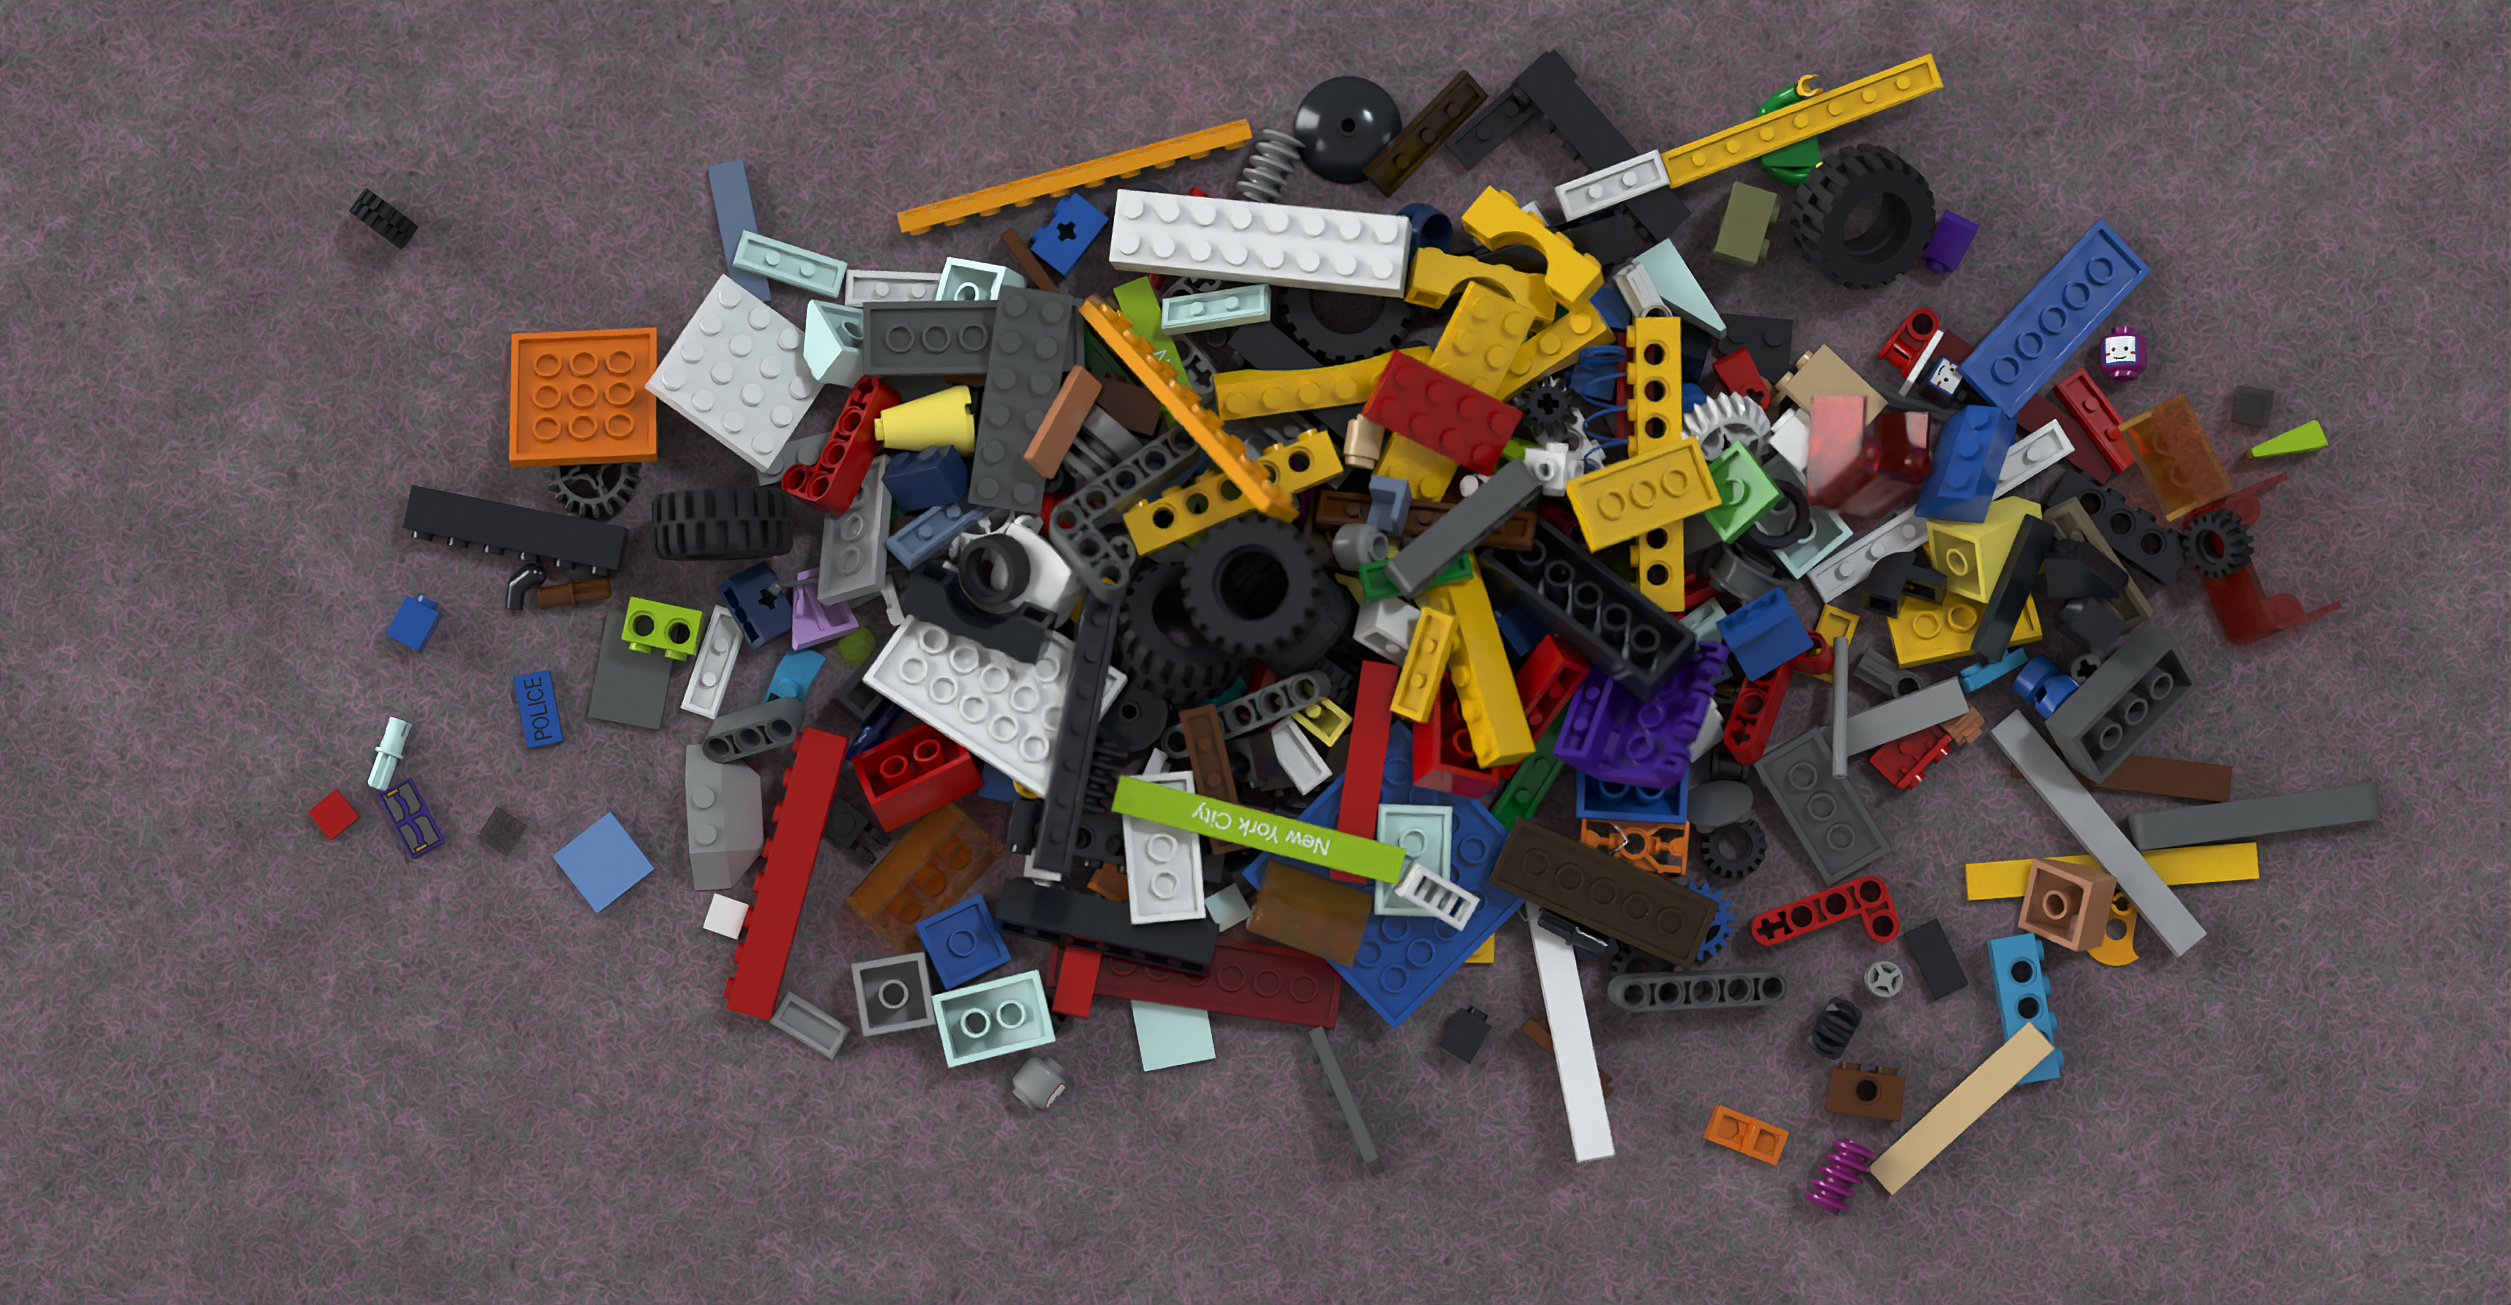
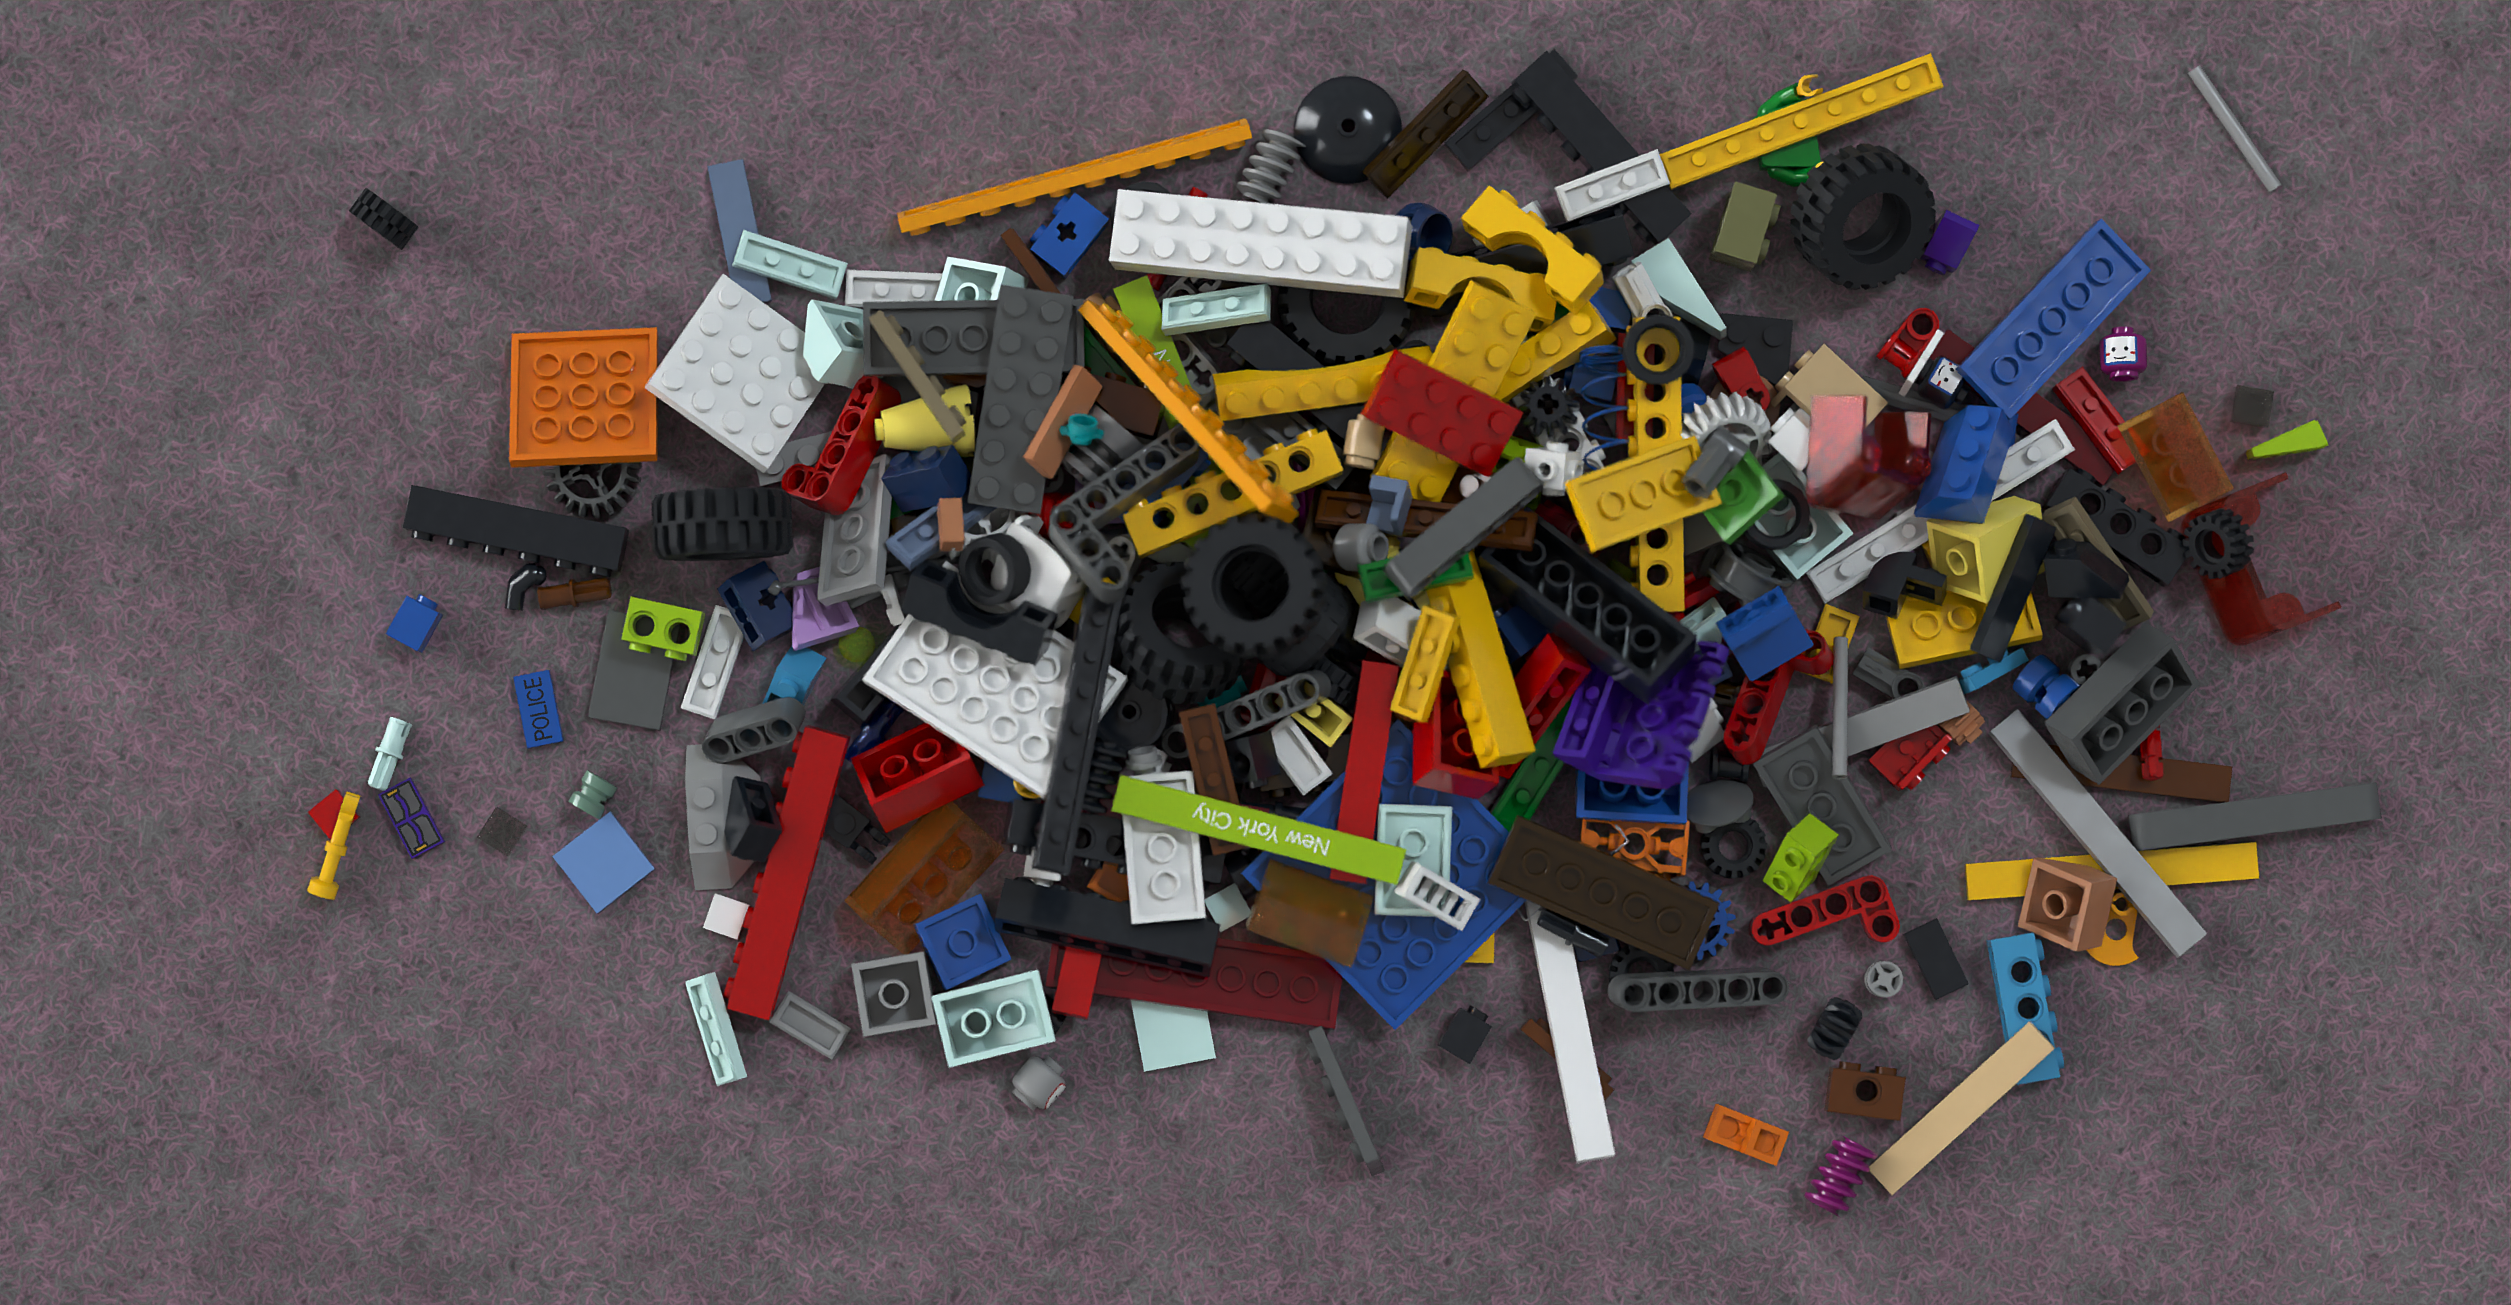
none -> yellow piece [307,791,361,900]
none -> sand green wheel [568,770,618,820]
none -> light aqua tile [685,972,747,1086]
none -> black slope [724,776,783,863]
none -> dark tan plate [869,310,967,444]
none -> nougat piece [937,498,965,551]
none -> teal plate [1060,414,1104,445]
none -> light grey plate [1125,746,1162,775]
none -> black tyre [1623,315,1694,384]
none -> dark grey piece [1681,425,1750,500]
none -> lime brick [1762,813,1839,902]
none -> red axle [2140,725,2164,781]
none -> light grey piece [2188,65,2281,193]

